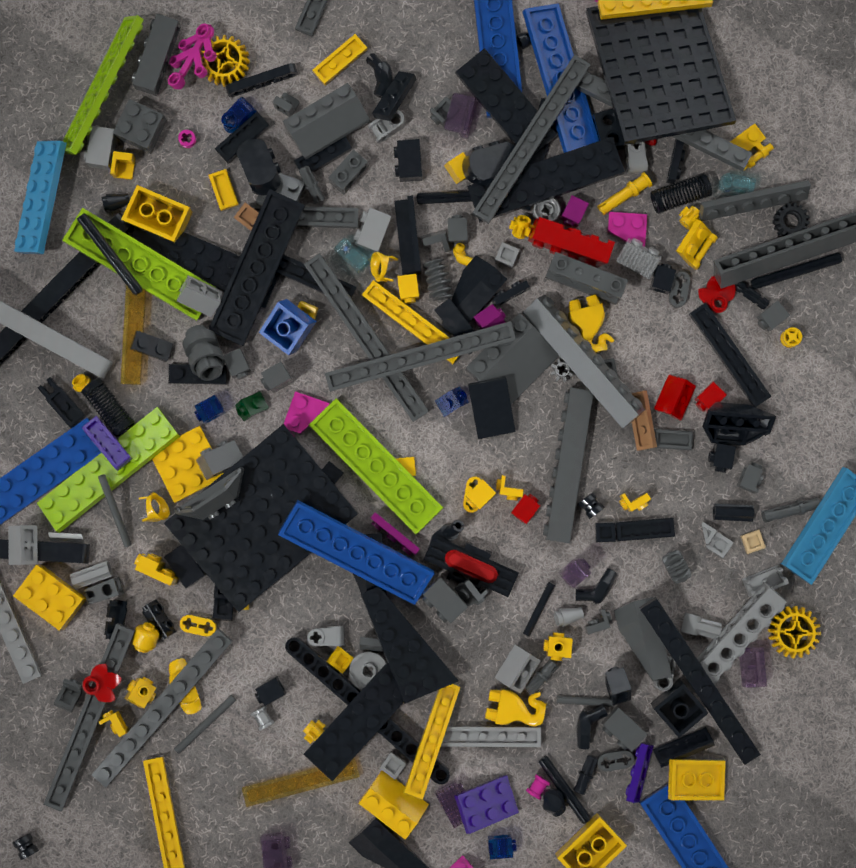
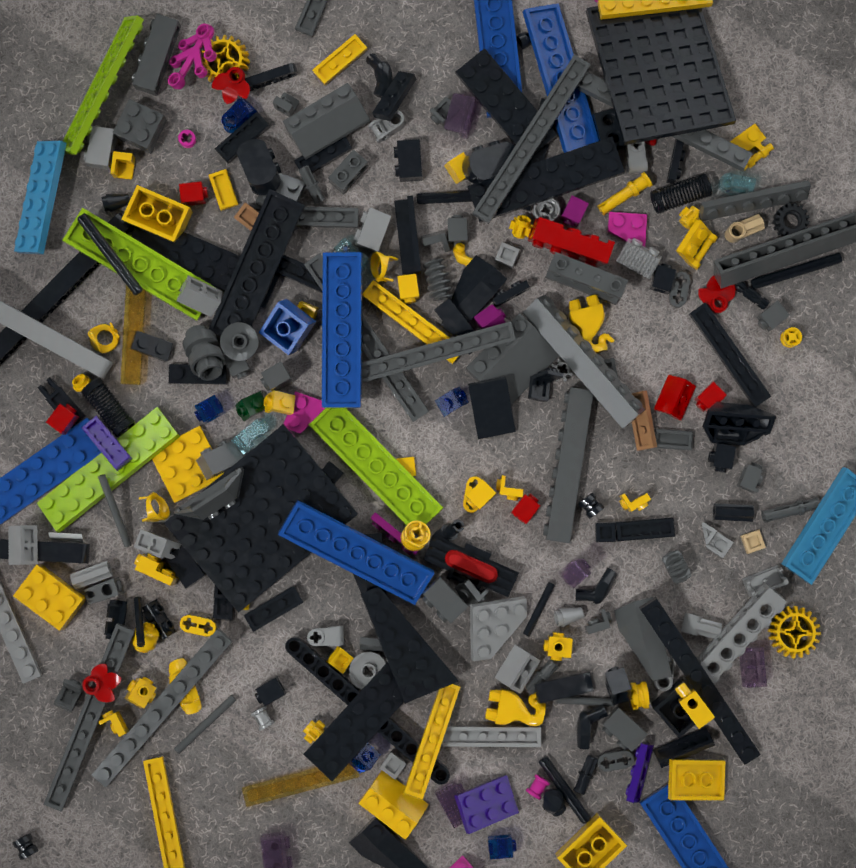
none -> red brick [46,404,79,435]
none -> yellow piece [88,322,120,354]
none -> light grey hinge [134,529,181,559]
none -> black bar [134,597,145,647]
none -> red brick [179,181,209,206]
none -> red plate [212,67,250,104]
none -> dark grey dish [220,322,259,361]
none -> clear light blue leg [231,418,269,455]
none -> black plate [244,586,304,632]
none -> yellow bracket [264,390,295,415]
none -> blue plate [322,252,362,408]
none -> clear blue brick [349,743,381,773]
none -> yellow wheel [400,521,431,551]
none -> light grey plate [470,596,527,661]
none -> black bracket [528,368,564,402]
none -> black tile [534,672,594,703]
none -> yellow wheel [630,681,650,710]
none -> yellow torso [675,682,715,729]
none -> tan piece [725,214,765,243]

